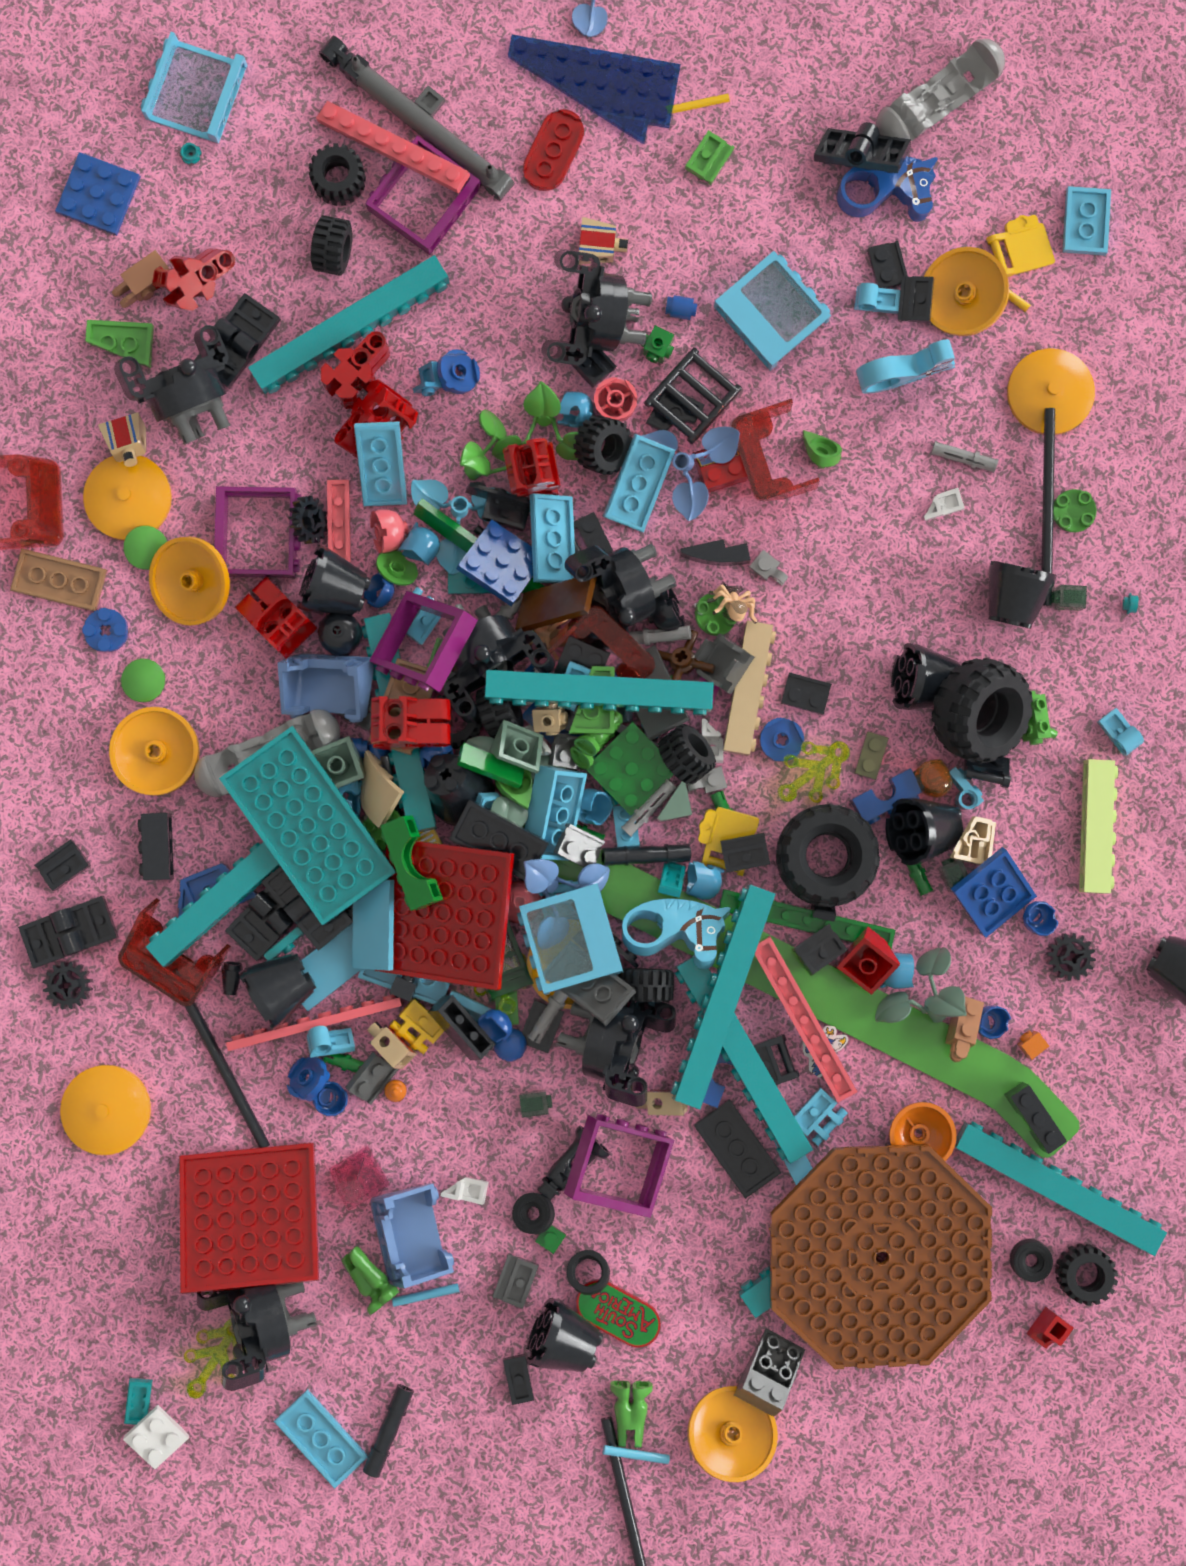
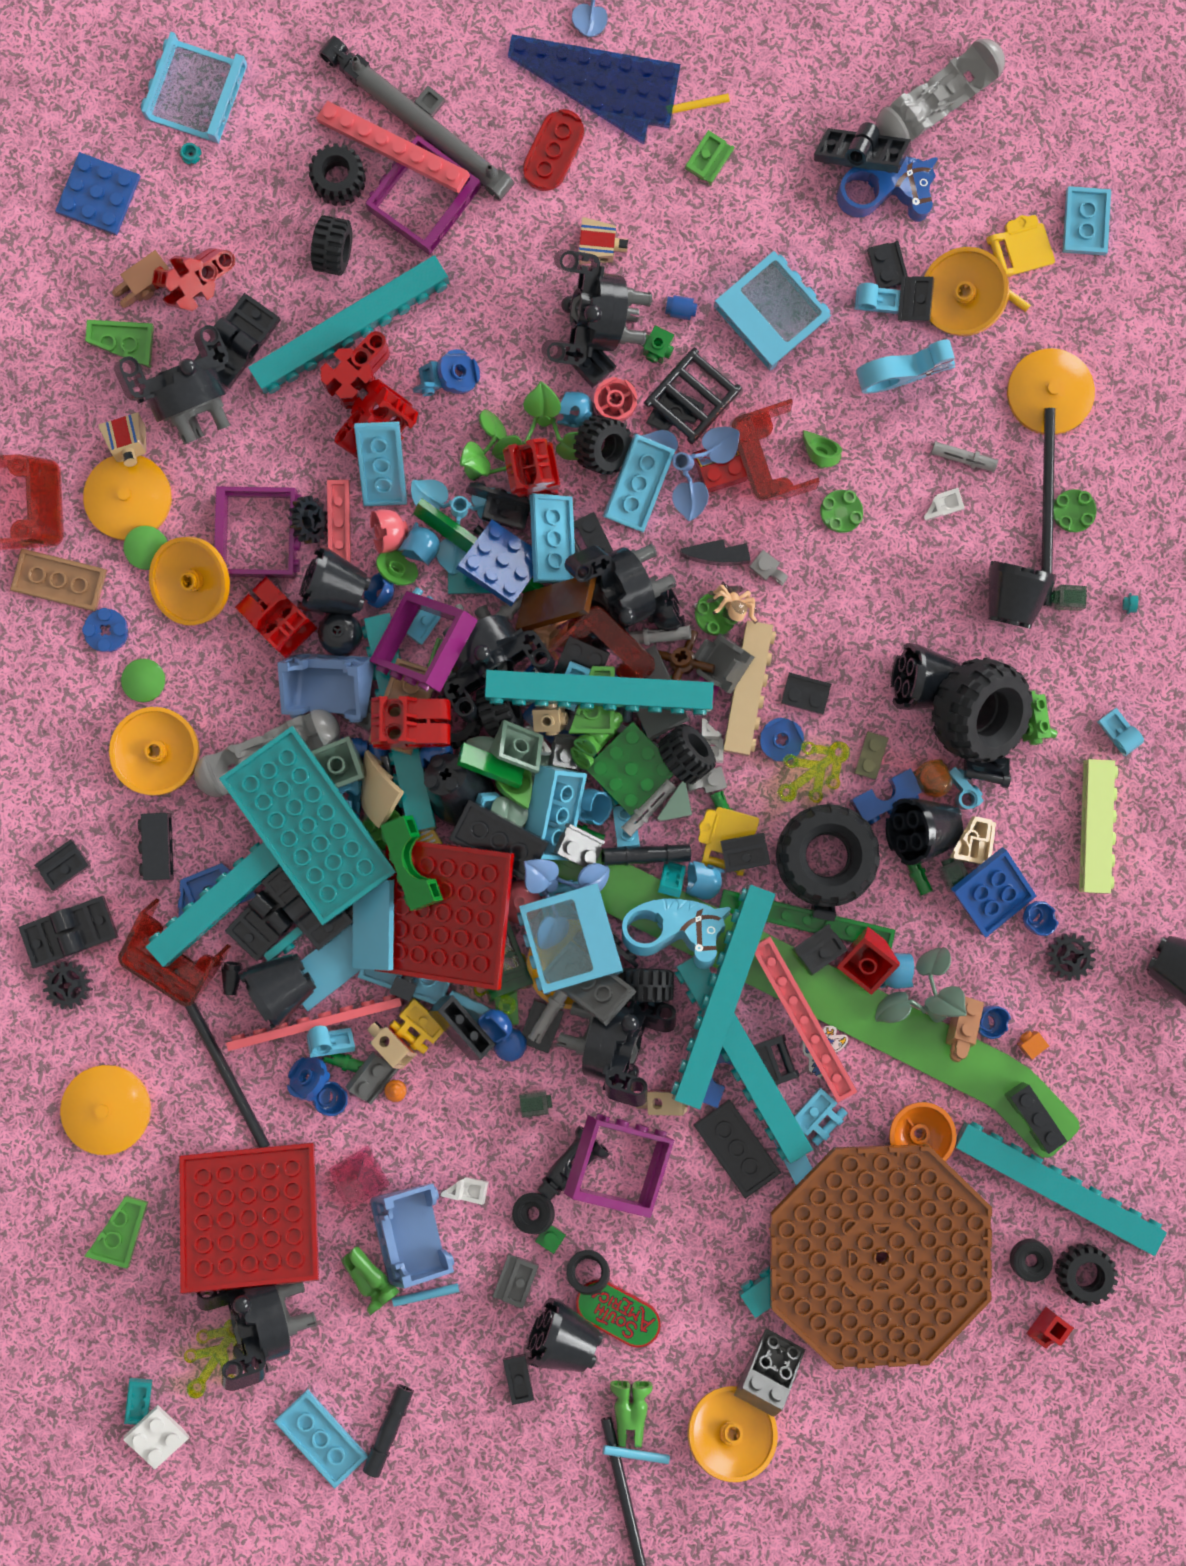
none -> bright green wing [84,1196,148,1269]
none -> bright green dish [820,490,863,533]

